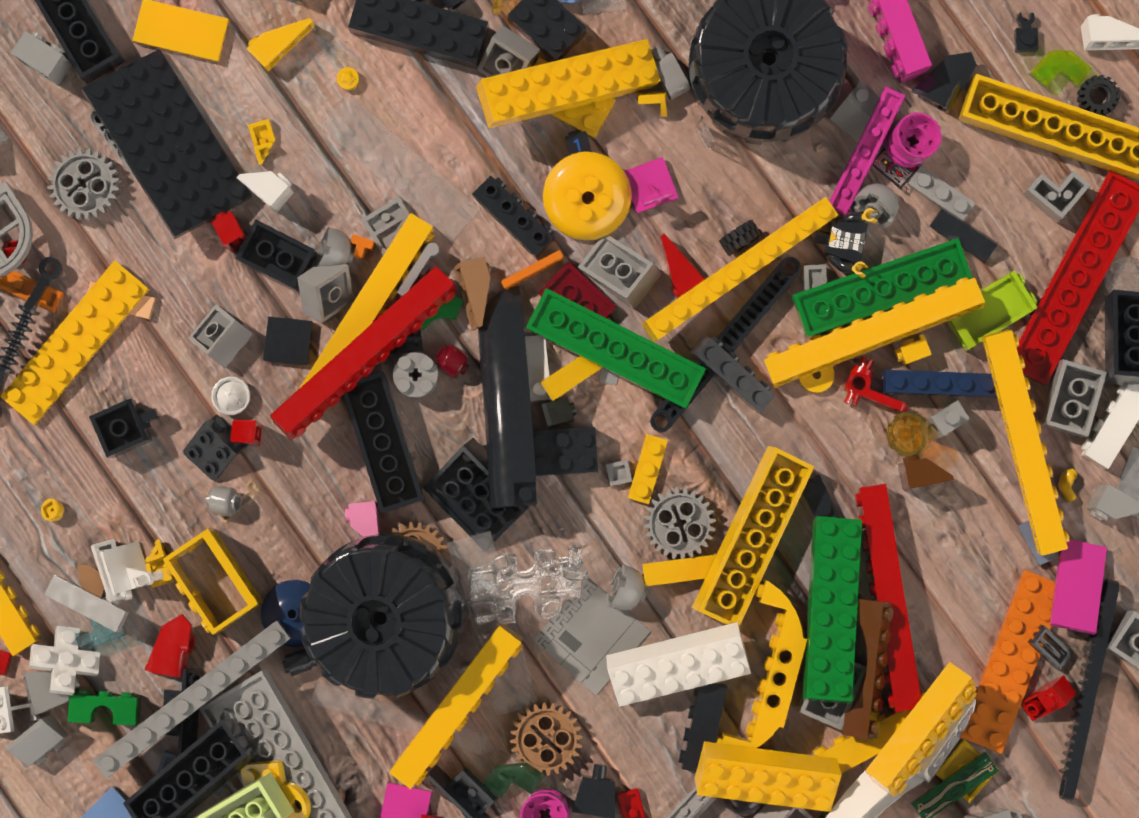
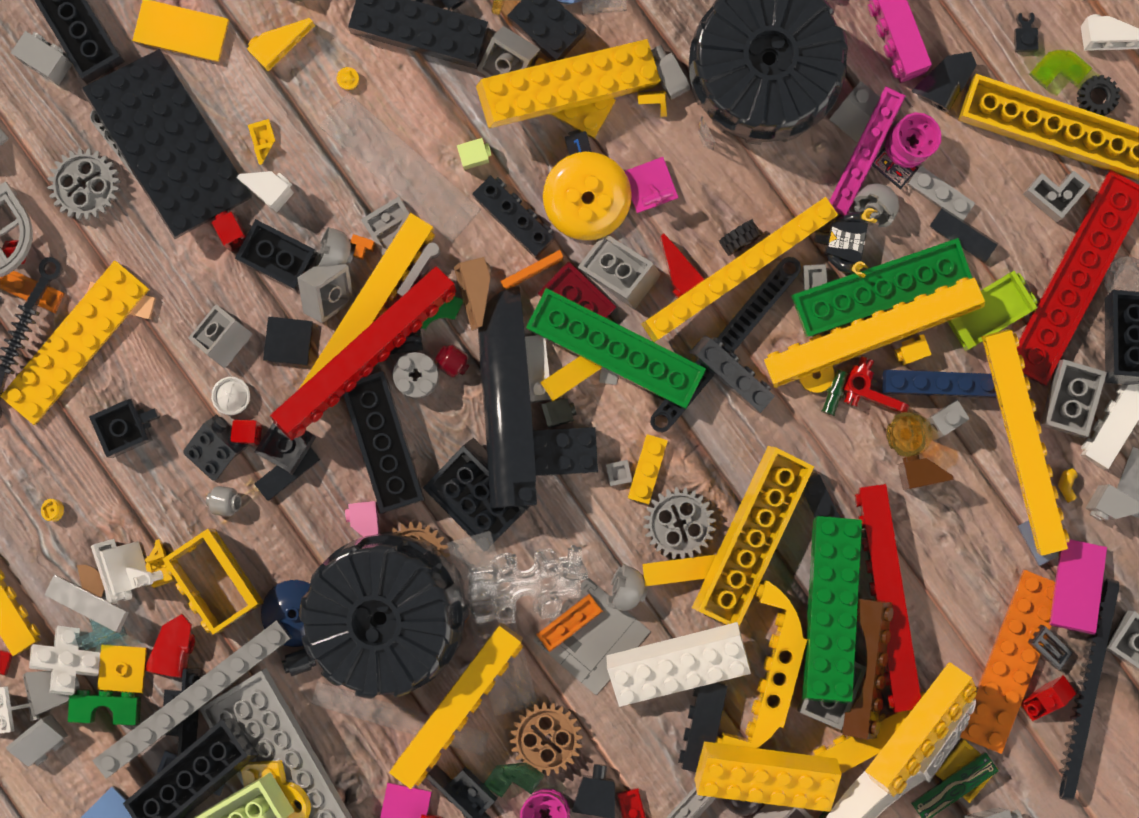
none -> yellow plate [97,644,147,693]
none -> black plate [254,423,316,475]
none -> black tile [254,447,321,501]
none -> yellowish green brick [457,138,492,170]
none -> orange tile [536,594,603,652]
none -> dark green pin [821,370,850,416]

